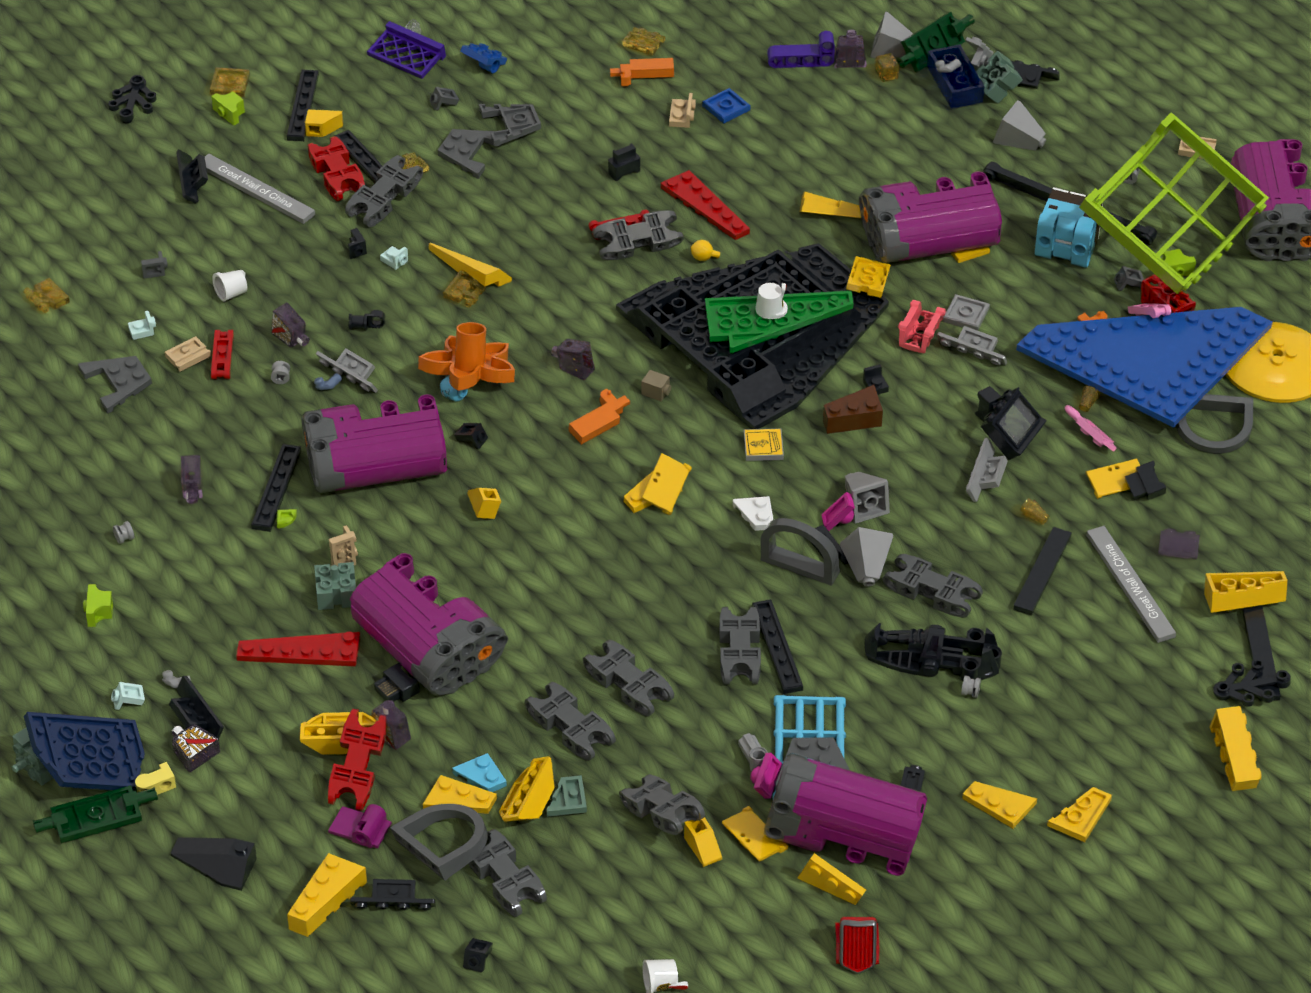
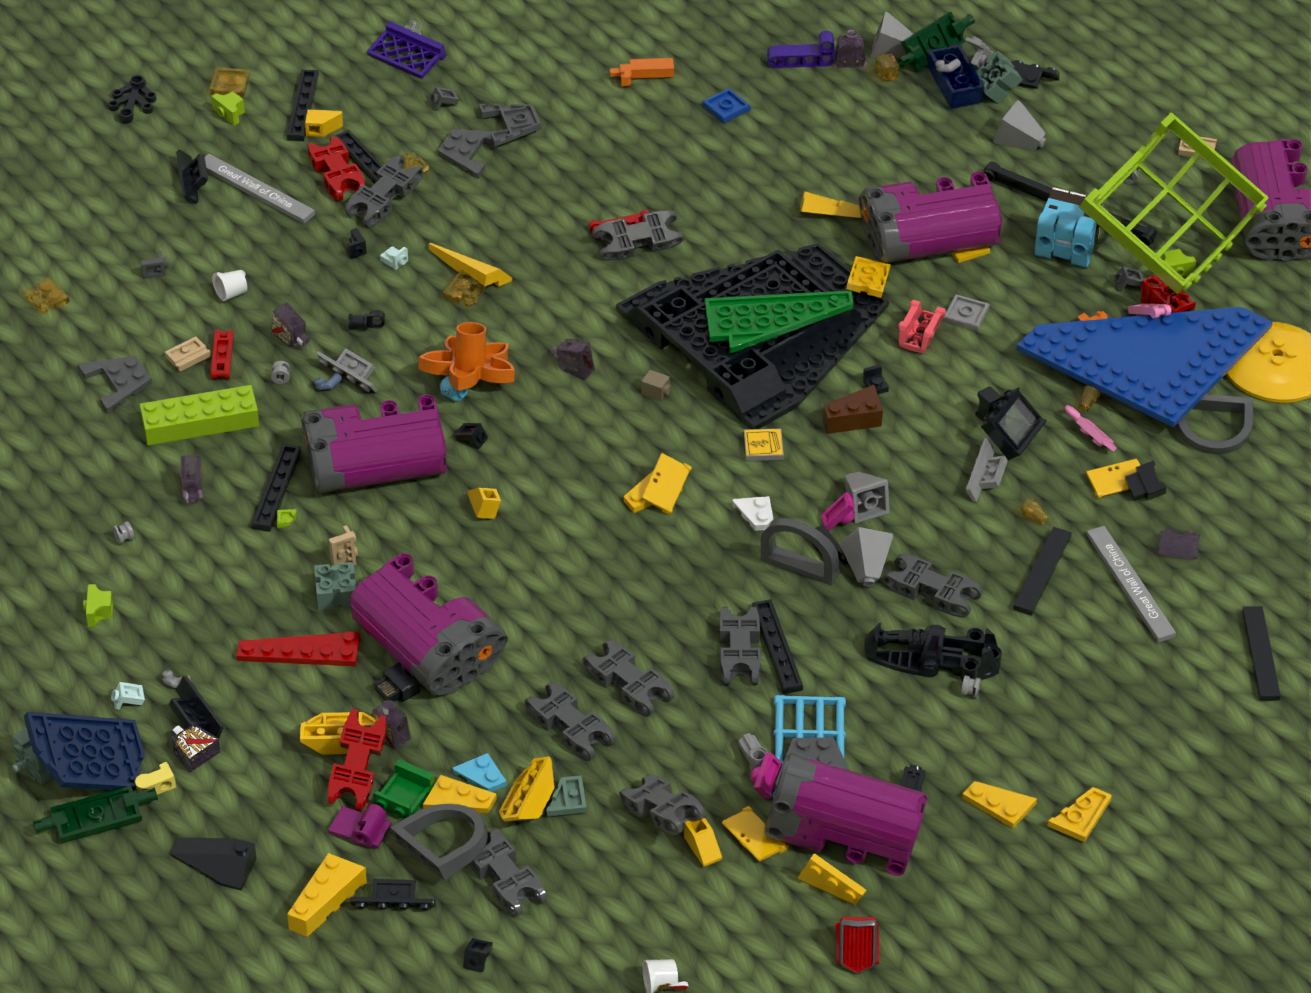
light aqua bracket [128,311,156,340] -> none
blue plate [460,43,507,73] -> none
orange piece [568,389,630,445] -> none
black piece [608,143,641,181] -> none
clear yellow plate [623,27,665,55] -> none
red wing [661,170,750,240] -> none
tan bracket [669,93,696,128] -> none
yellow piece [691,240,720,261] -> none
white hat [755,283,788,319] -> none
light grey bracket [937,326,1007,366] -> none
yellow wedge [1204,571,1288,613] -> none
yellow wedge [1209,706,1261,791] -> none
black plant [1213,659,1291,707] -> none
none -> lime brick [140,385,259,445]
none -> green panel [373,759,435,819]

